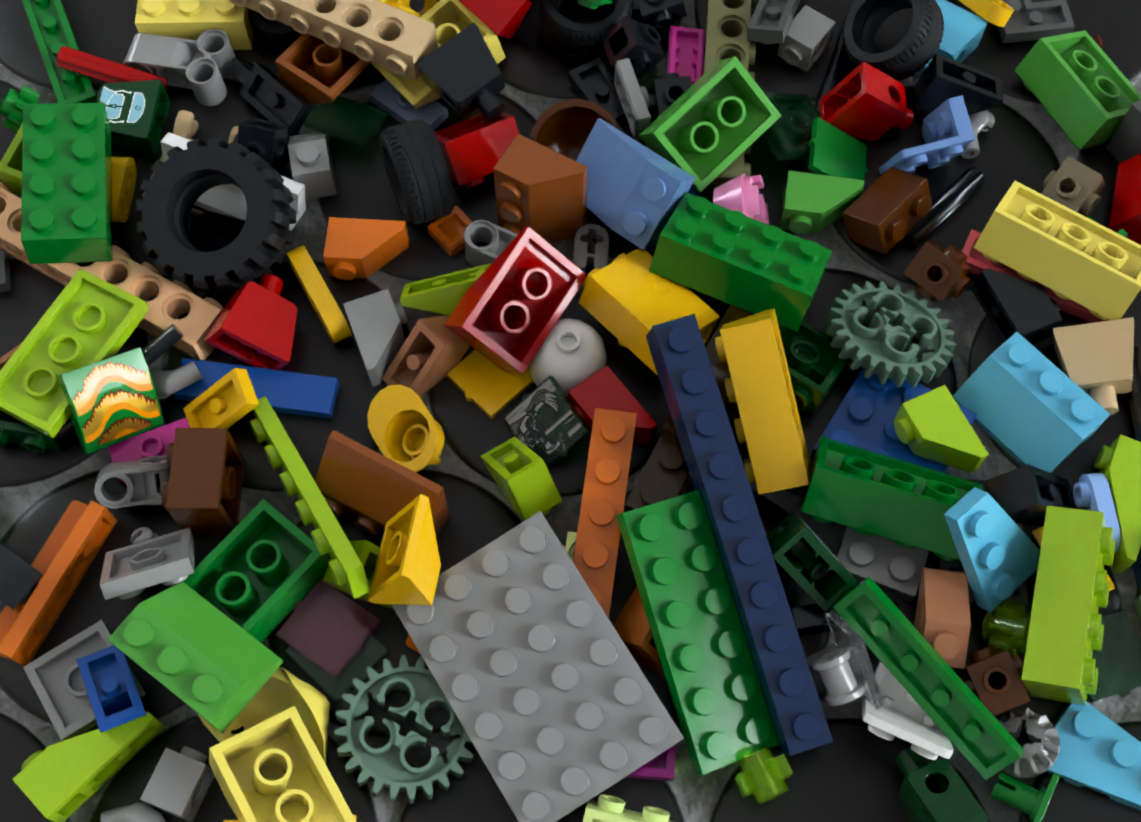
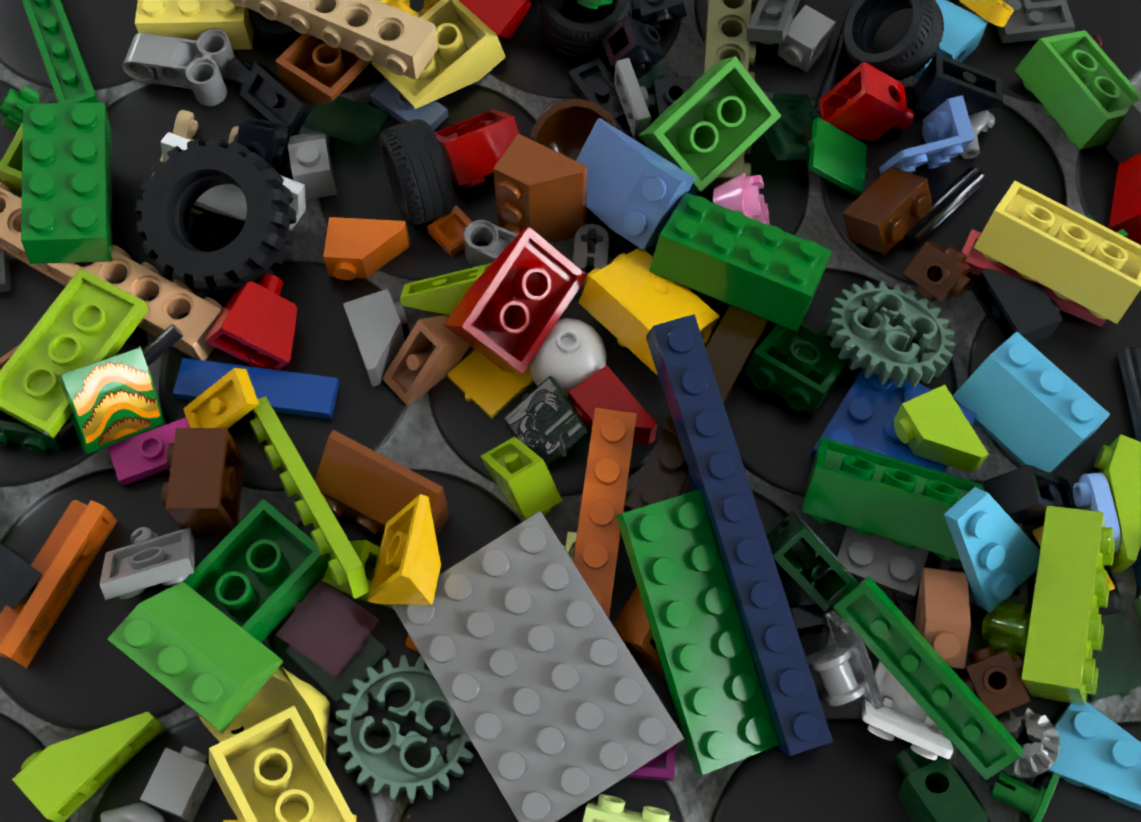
light grey plate [23,619,146,741] -> none
red axle [57,46,168,90] -> none
blue slope [76,645,146,733] -> none
light grey piece [94,455,171,509] -> none
dark green torso [96,80,171,160] -> none
yellow beam [111,156,137,223] -> none
light grey arm [151,361,203,399] -> none
yellow beam [285,245,352,344] -> none
yellow piece [367,384,445,473] -> none
black torso [416,22,505,120] -> none
dark pink plate [666,26,706,85] -> none
yellow slope [715,308,811,495] -> none
clear neon green gear [734,747,793,804] -> none
bright green slope [779,170,864,234] -> none
dark tan brick [1041,156,1105,216] -> none
tan torso [1053,317,1134,415] -> none

